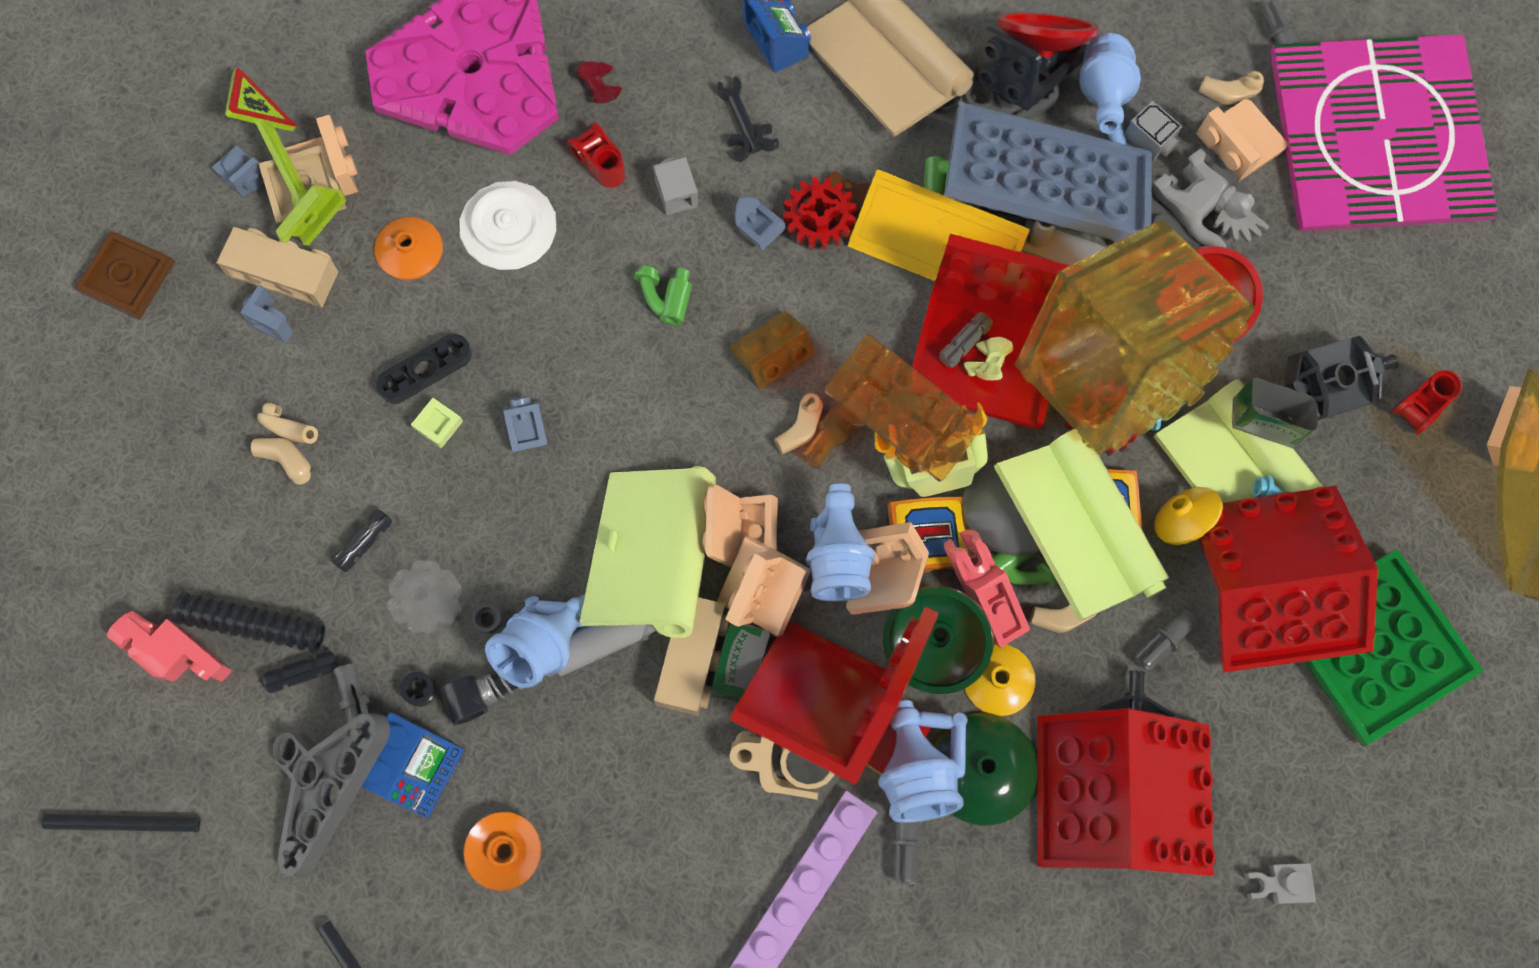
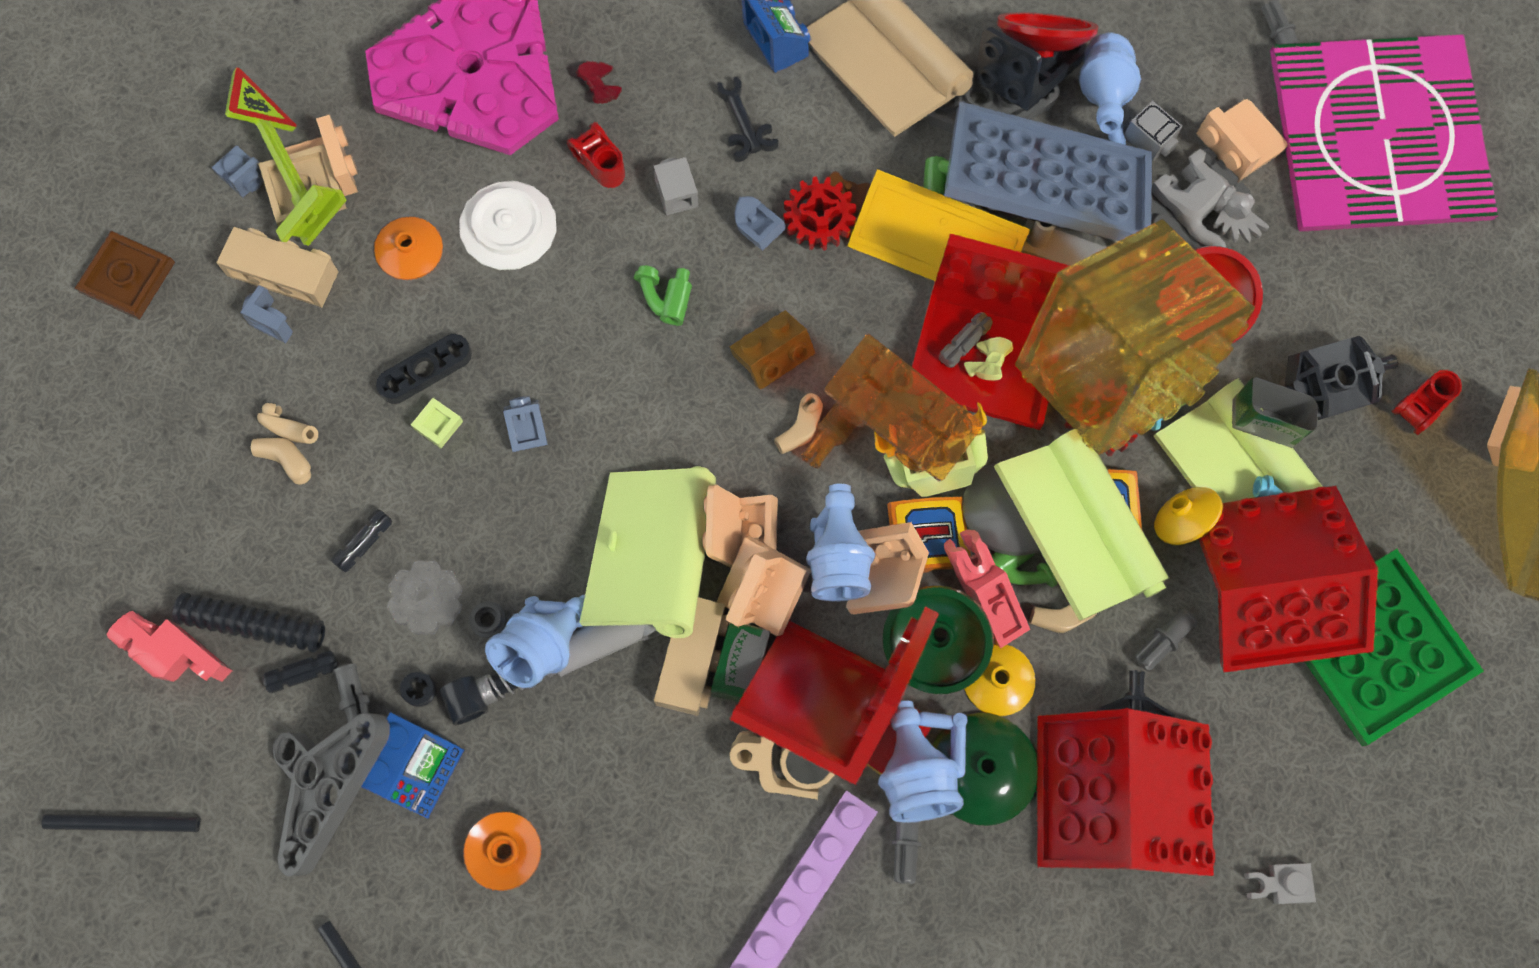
tan arm [1198,71,1264,105] -> none

